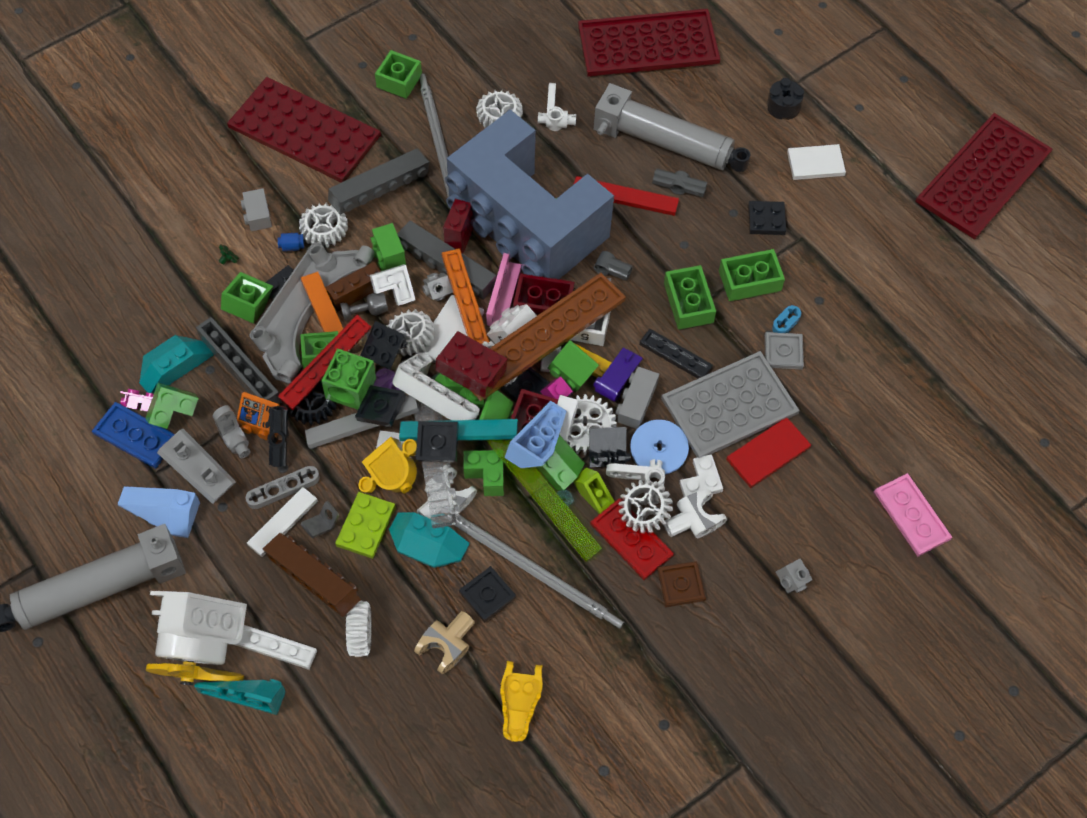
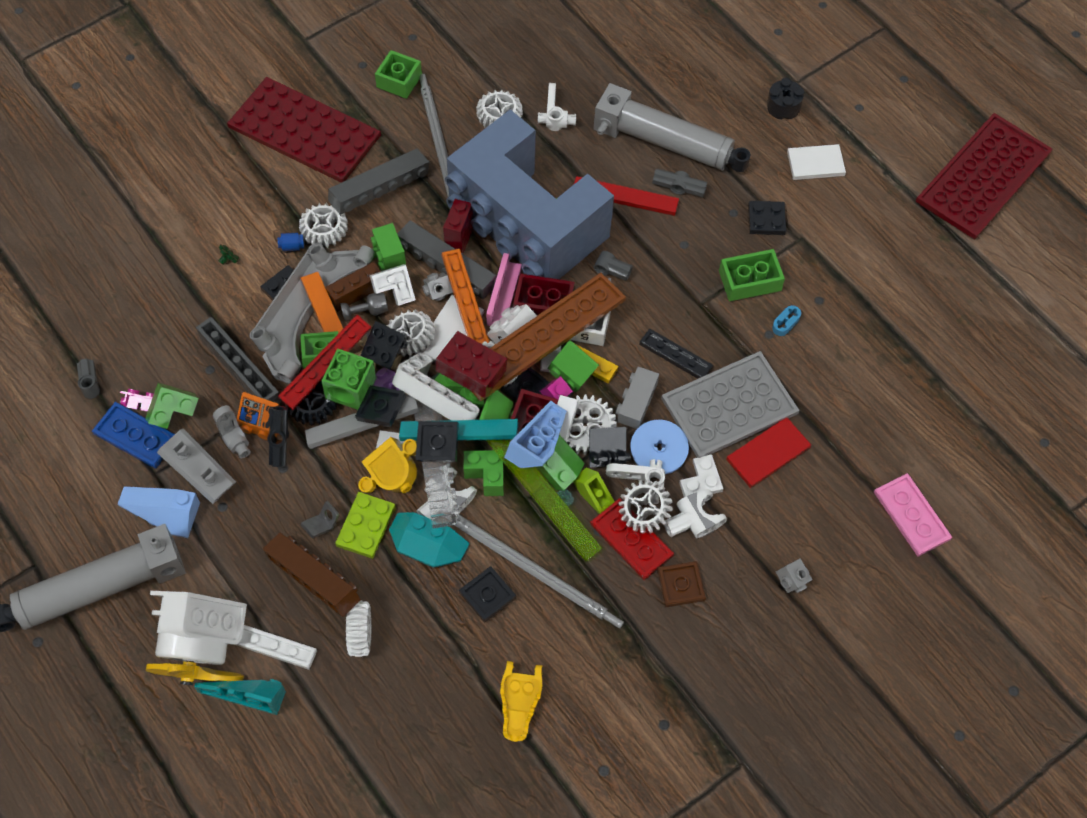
teal wedge [139,335,214,394] -> none
bright green slope [221,272,273,324] -> none
light grey brick [240,188,272,231] -> none
light grey beam [245,466,320,509] -> none
white tile [247,487,318,557] -> none
tan connector [414,611,475,674] -> none
dark red plate [578,9,720,77] -> none
dark purple door [593,347,643,402] -> none
bright green brick [664,265,716,330] -> none
light grey tile [764,332,804,370] -> none
none -> dark grey piece [77,358,100,399]

